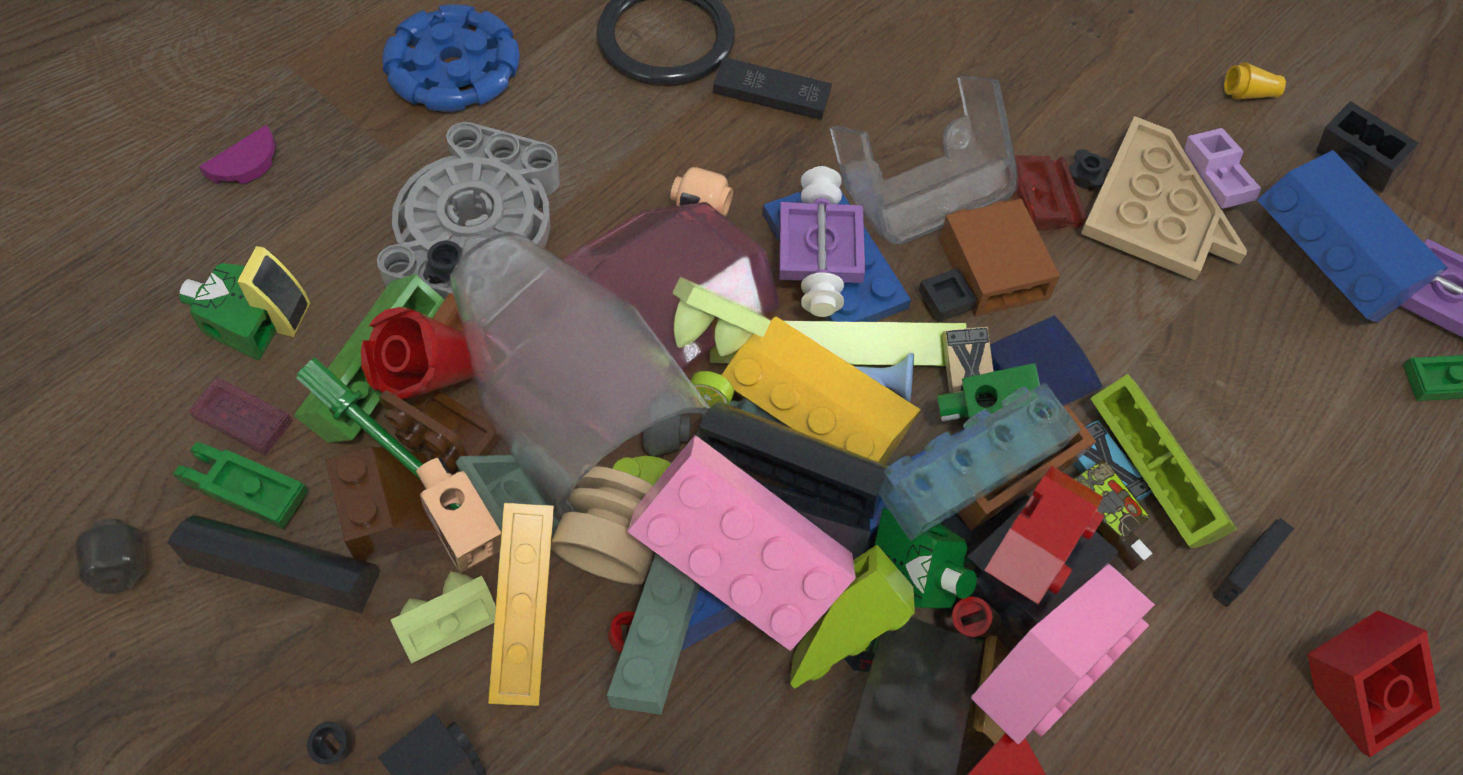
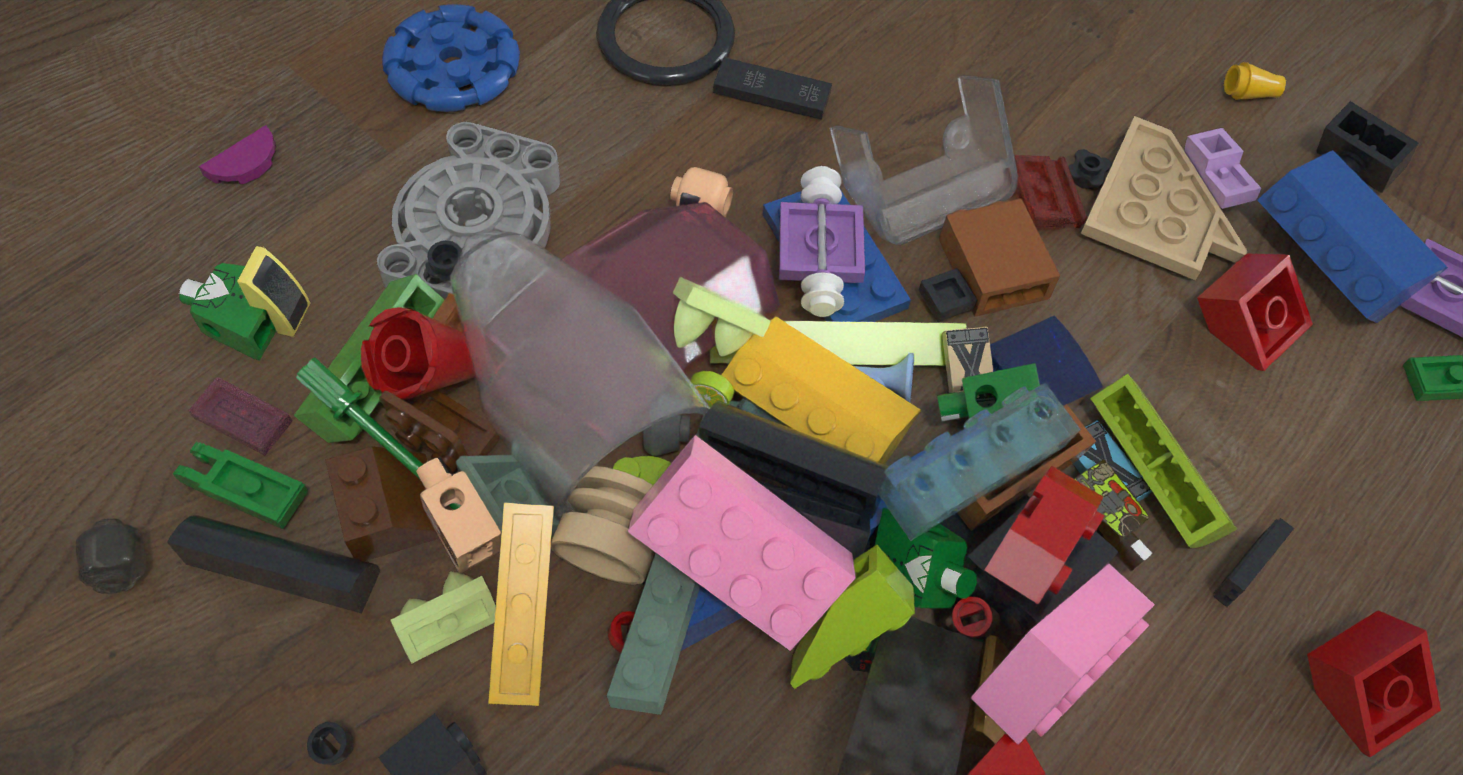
none -> red slope [1197,253,1313,371]

